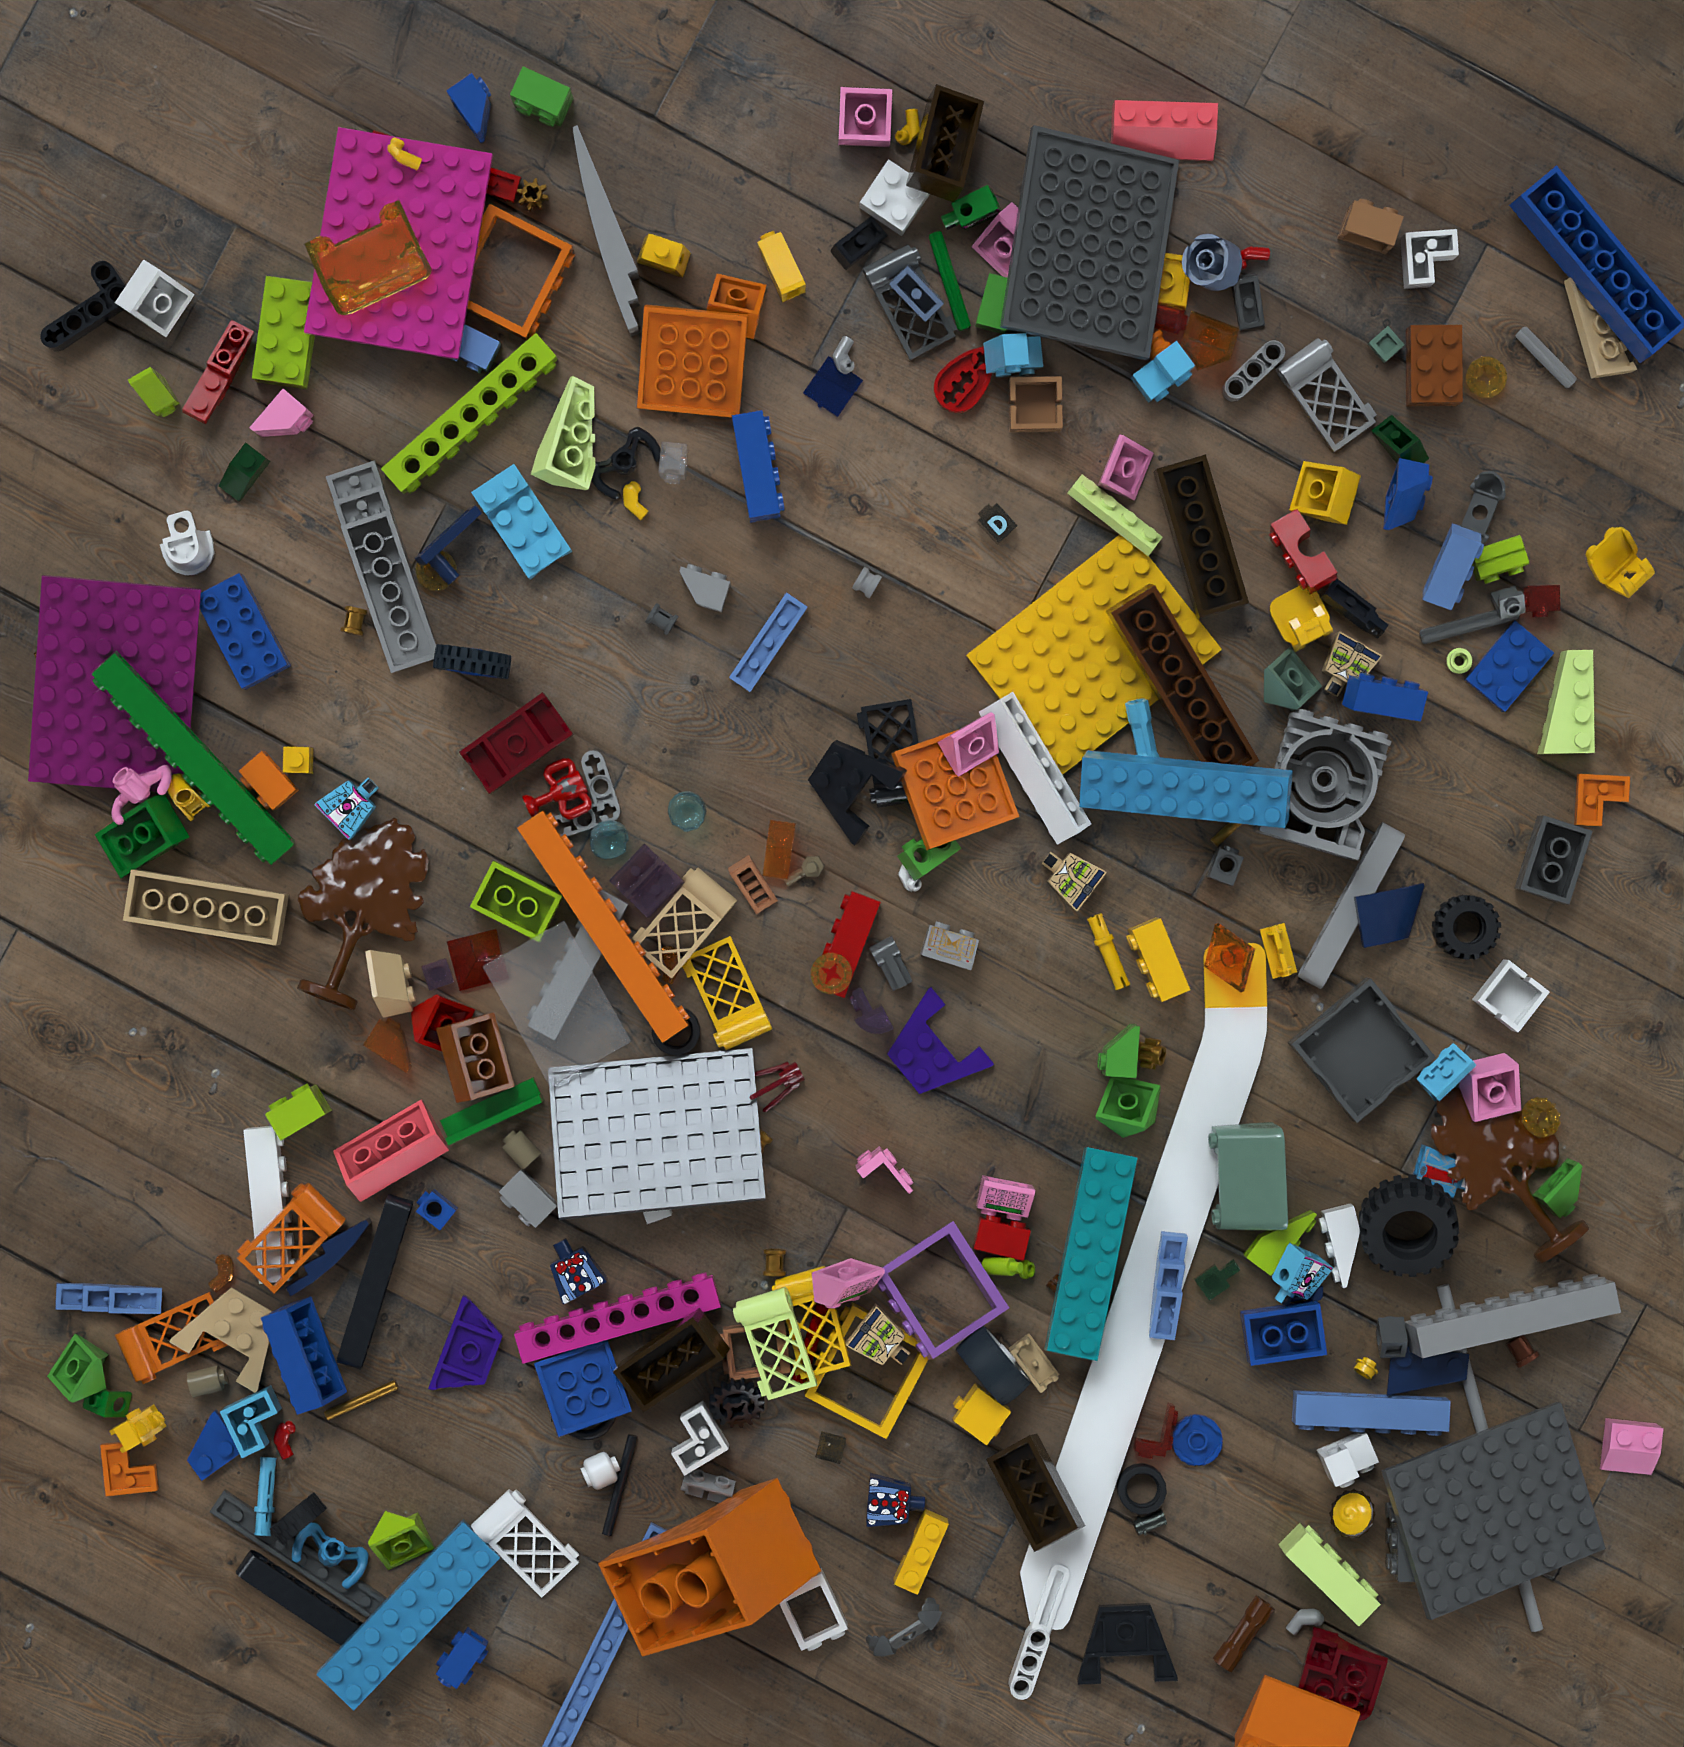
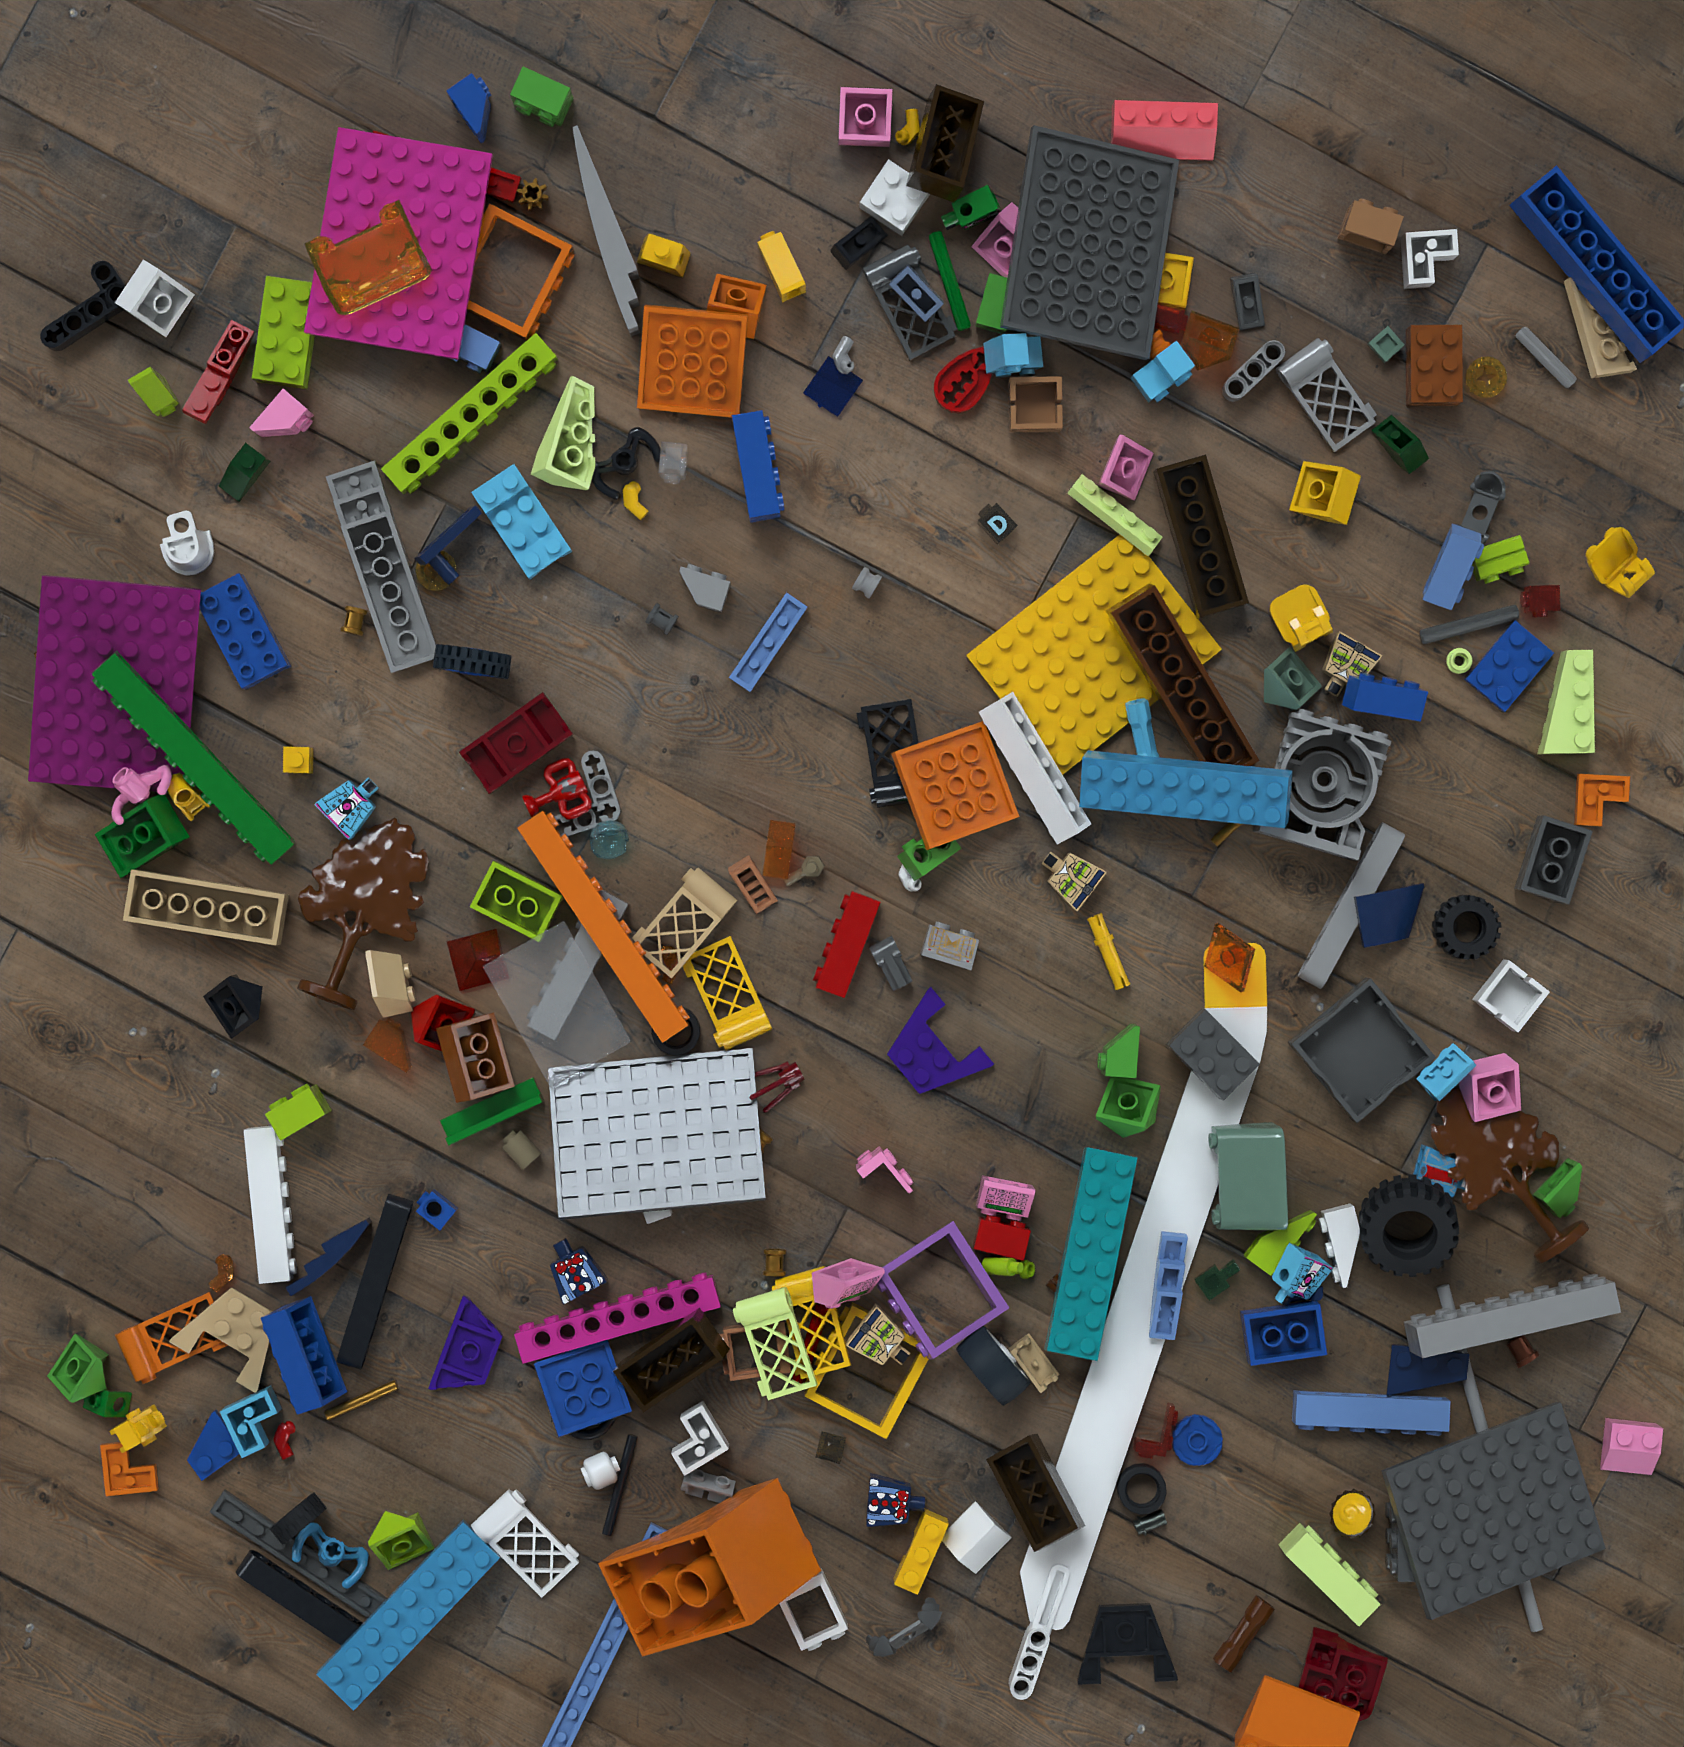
medium blue slope [55,1283,162,1314] -> none
dark tan brick [187,1365,228,1398] -> none
orange piece [237,1183,346,1294] -> none
orange brick [239,751,299,810] -> none
medium azure pin [254,1457,277,1536] -> none
coral slope [333,1099,449,1202] -> none
yellow arm [387,137,422,170] -> none
clear purple plate [421,958,455,991] -> none
blue brick [436,1627,488,1689] -> none
light grey brick [499,1169,557,1228] -> none
clear purple brick [609,843,684,918] -> none
clear light blue hair [667,791,707,832] -> none
black gear [709,1378,765,1428] -> none
black wing [808,740,907,846] -> none
clear yellow gear [811,953,852,994] -> none
clear purple brick [849,985,894,1034] -> none
bright pink slope [937,712,999,777] -> none
yellow plate [952,1382,1011,1445] -> none
yellow brick [1126,917,1190,1002] -> none
pearl gold gear [1138,1038,1166,1070] -> none
sand blue brick [1182,234,1242,291] -> none
dark grey brick [1206,845,1244,886] -> none
red arm [1240,246,1270,270] -> none
yellow hinge [1259,923,1297,979] -> none
arch [1269,509,1338,594] -> none
light grey arm [1286,1609,1324,1636] -> none
white brick [1317,1432,1379,1488] -> none
black hinge [1321,579,1388,639] -> none
yellow plate [1354,1357,1378,1380] -> none
dark grey brick [1376,1316,1408,1358] -> none
blue slope [1383,458,1433,530] -> none
dark grey bracket [1491,586,1526,619] -> none
clear yellow gear [1522,1097,1561,1138] -> none
none -> black slope [203,974,263,1039]
none -> white slope [942,1501,1012,1574]
none -> dark grey brick [1165,1009,1260,1101]

